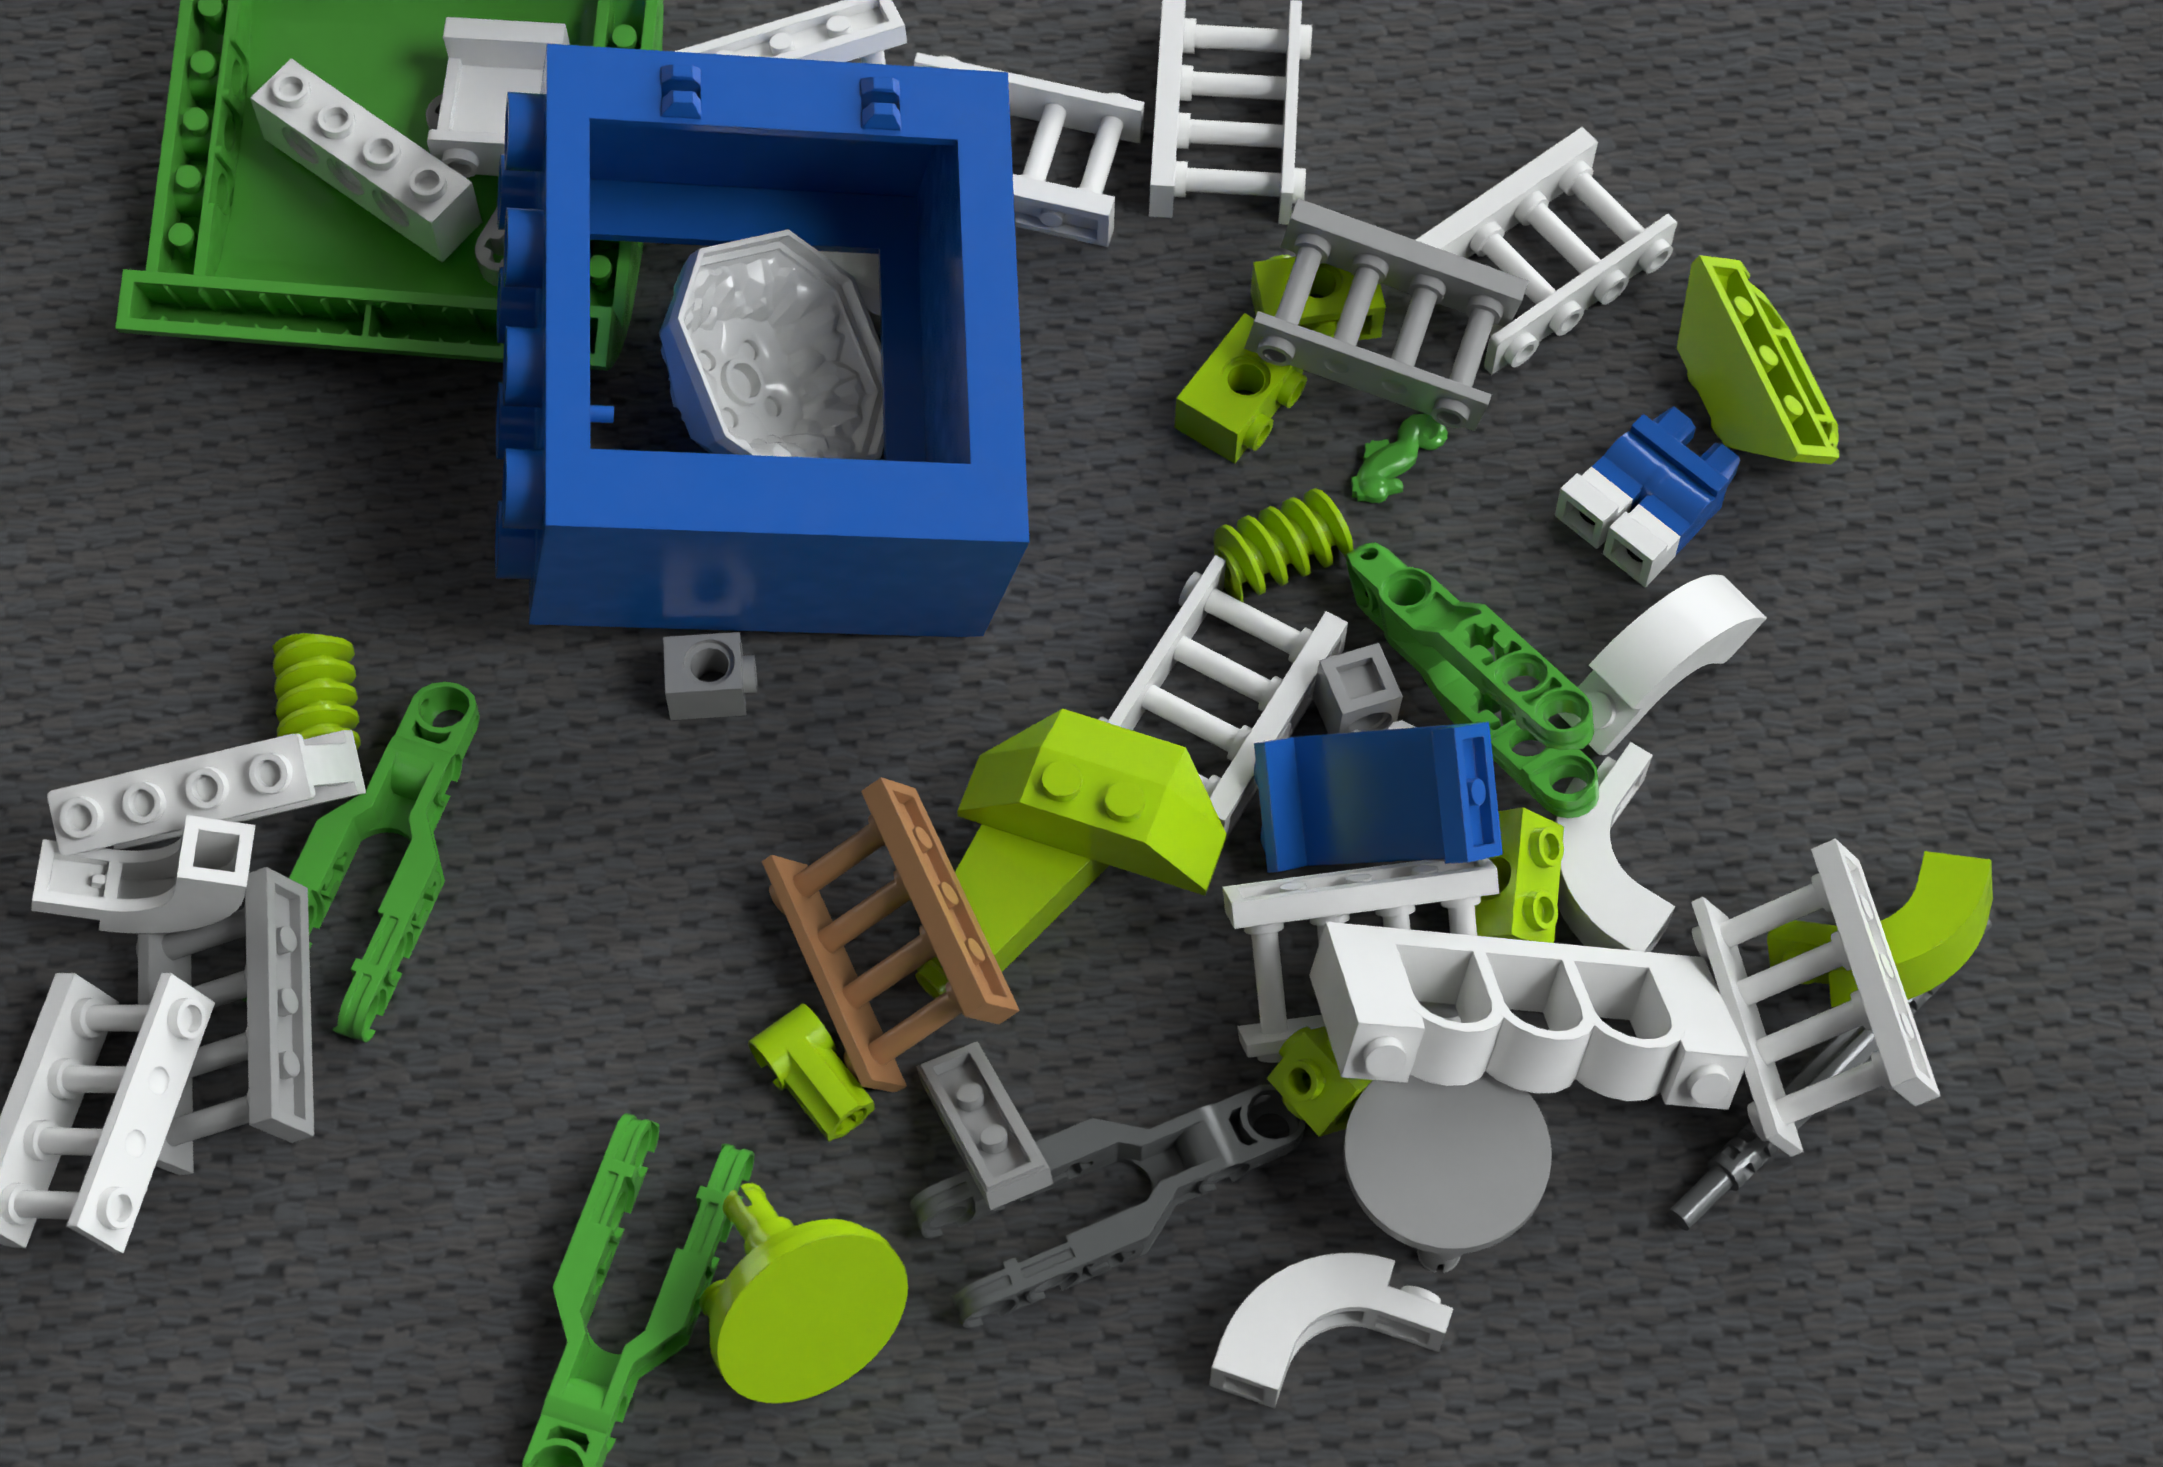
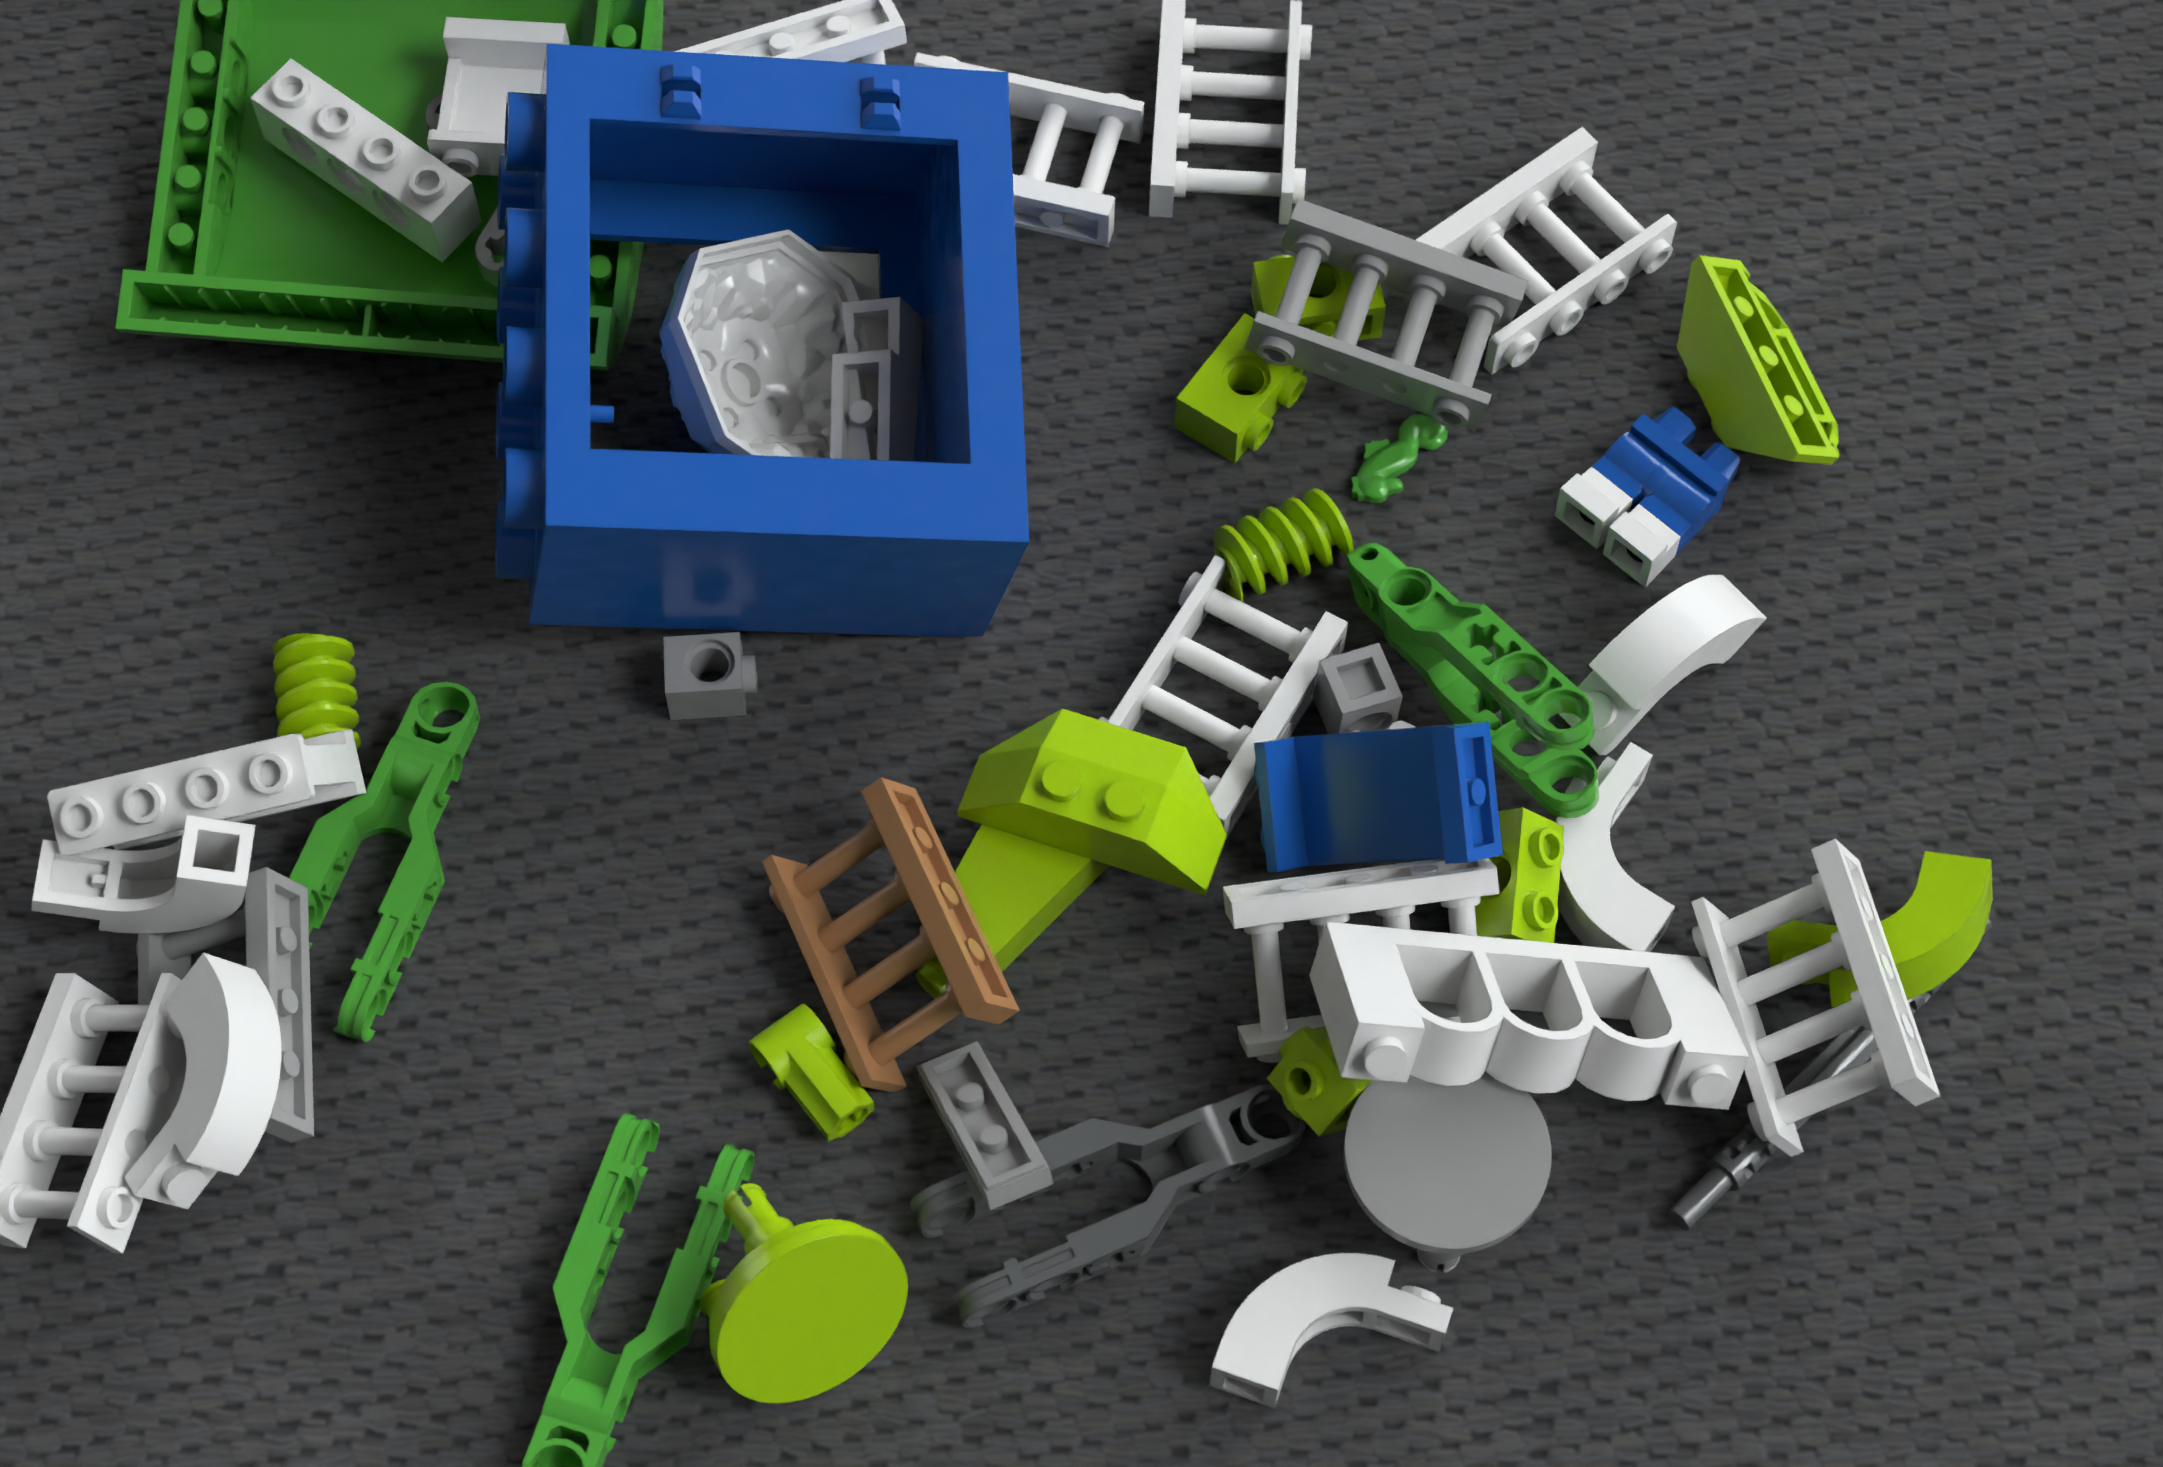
none -> white arch [124,953,281,1209]
none -> white wedge [830,297,923,462]

